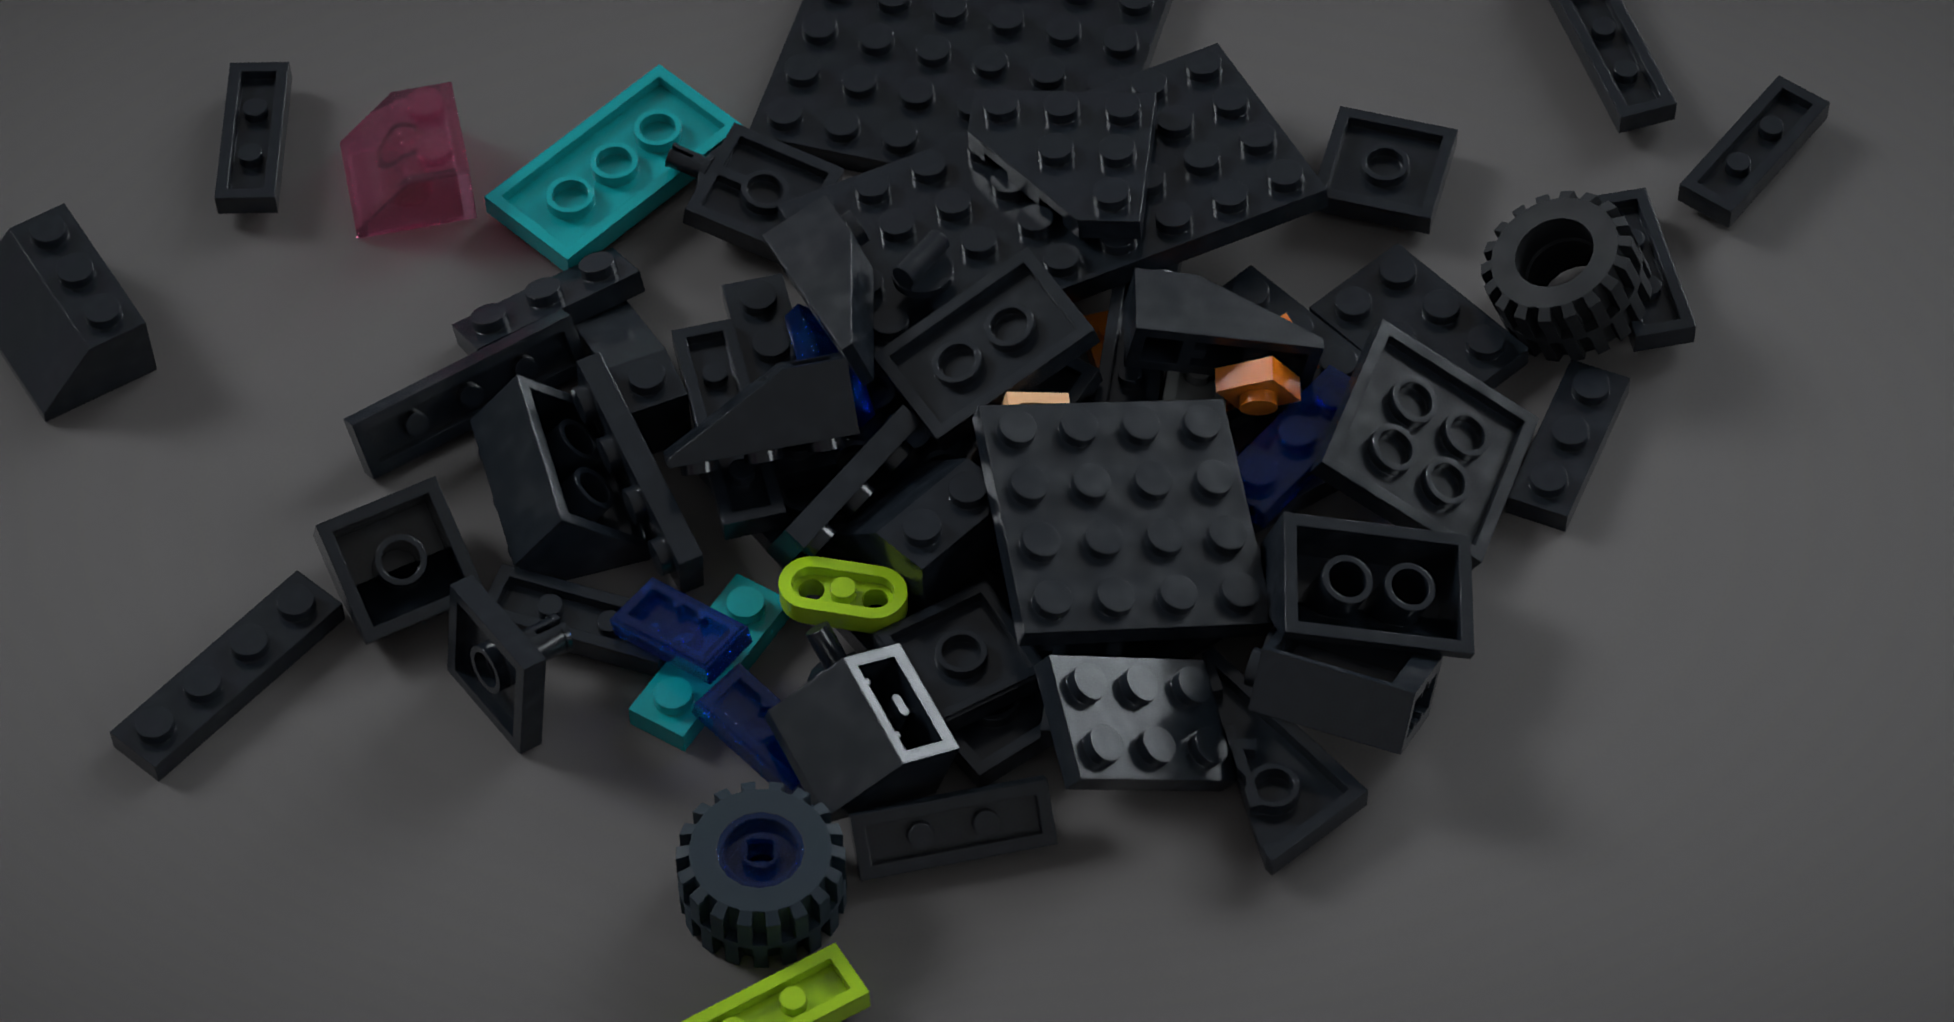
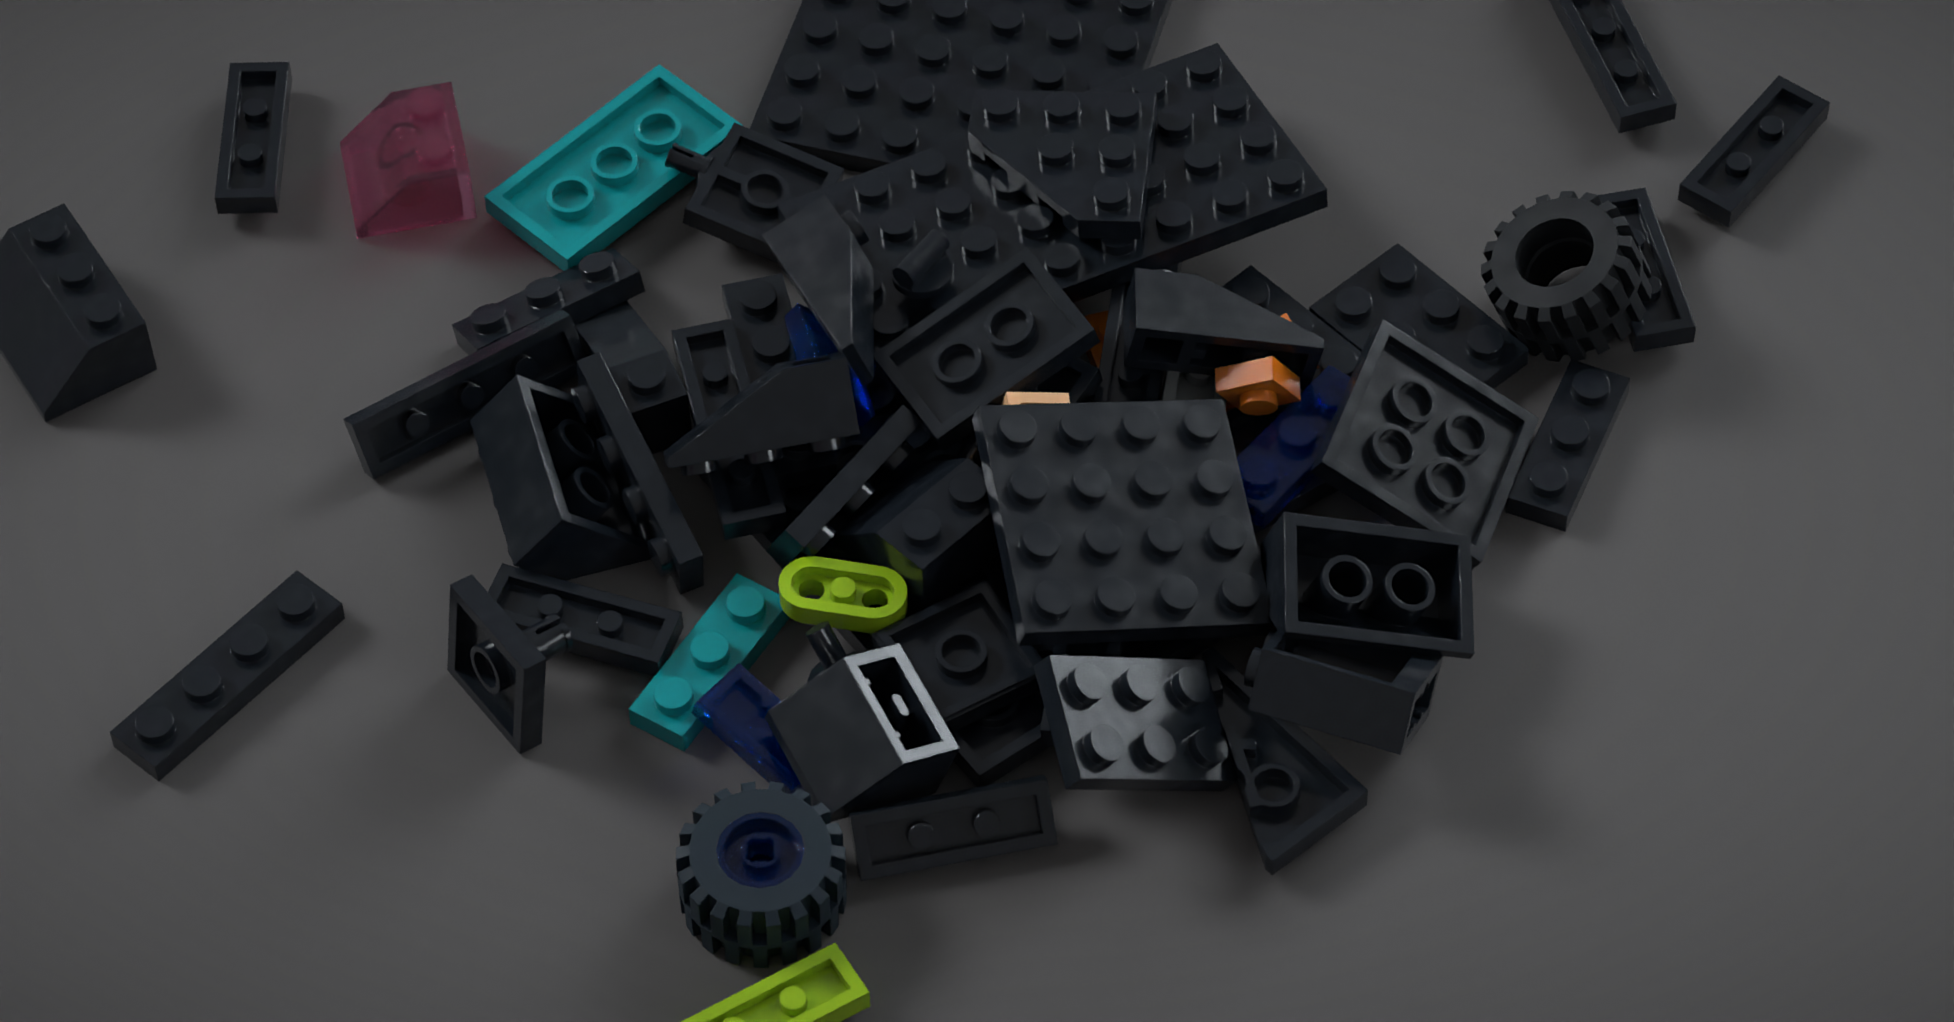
black slope [313,476,483,645] -> none
clear blue plate [610,577,753,685] -> none
black plate [1318,106,1458,234] -> none

